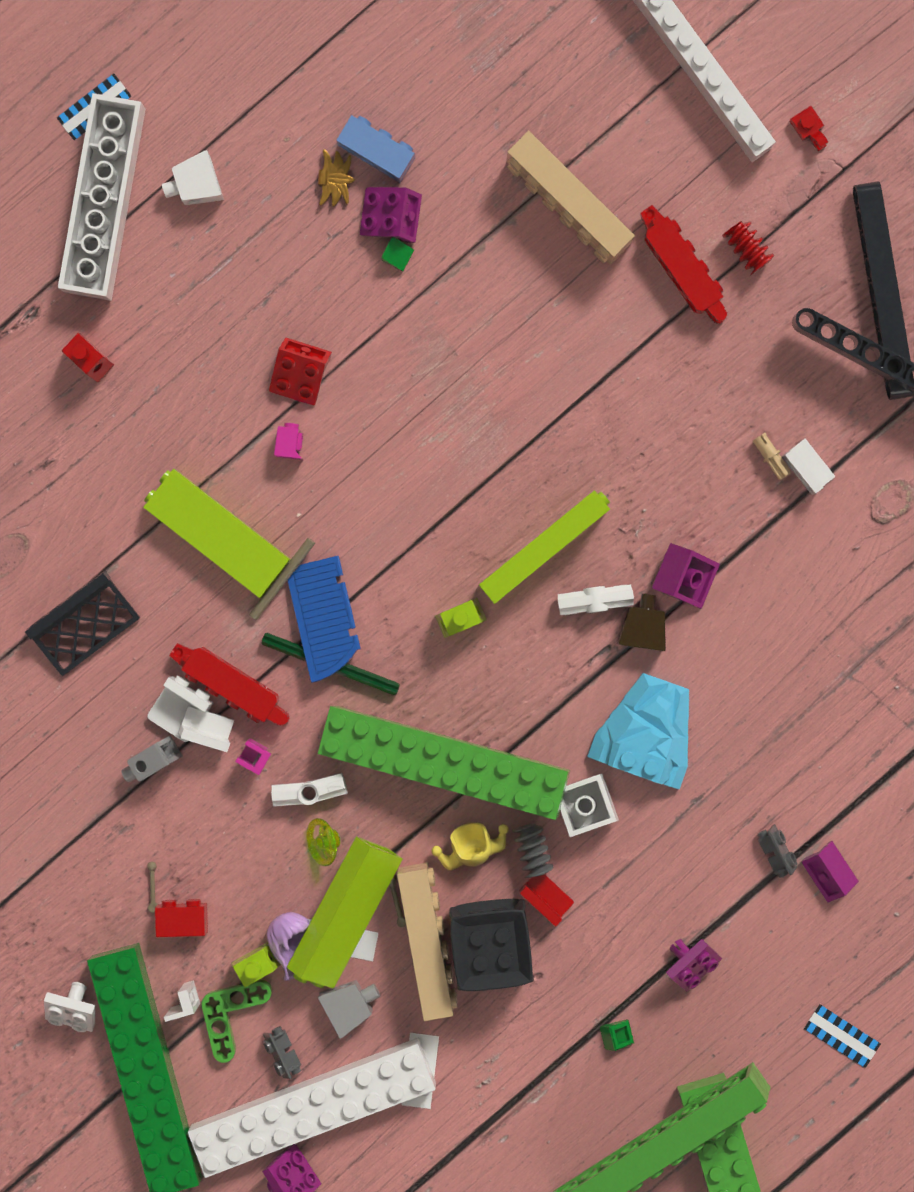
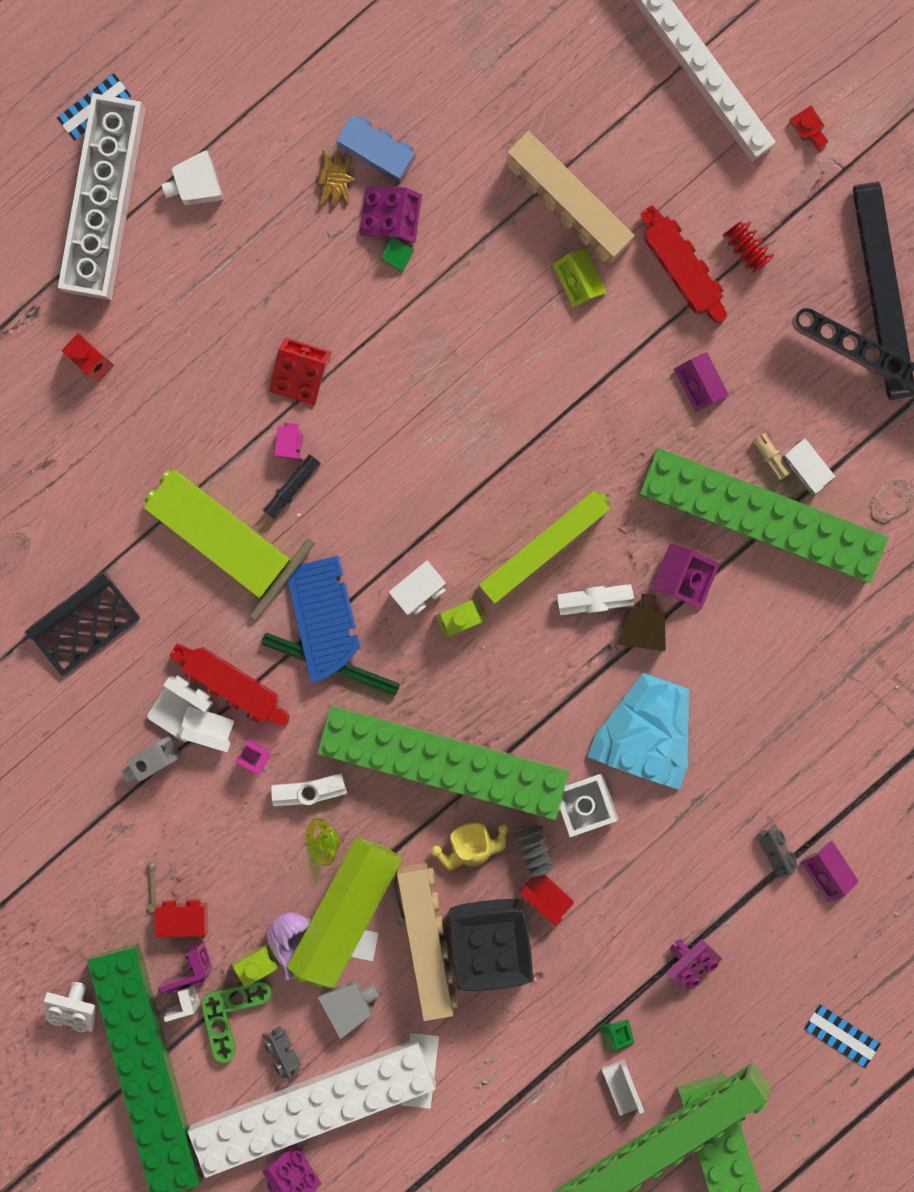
none -> magenta bracket [158,940,213,994]
none -> black pin [263,454,321,520]
none -> white brick [389,561,447,615]
none -> lime panel [553,248,607,308]
none -> white panel [602,1060,644,1116]
none -> bright green brick [638,448,889,583]
none -> magenta panel [674,352,729,412]

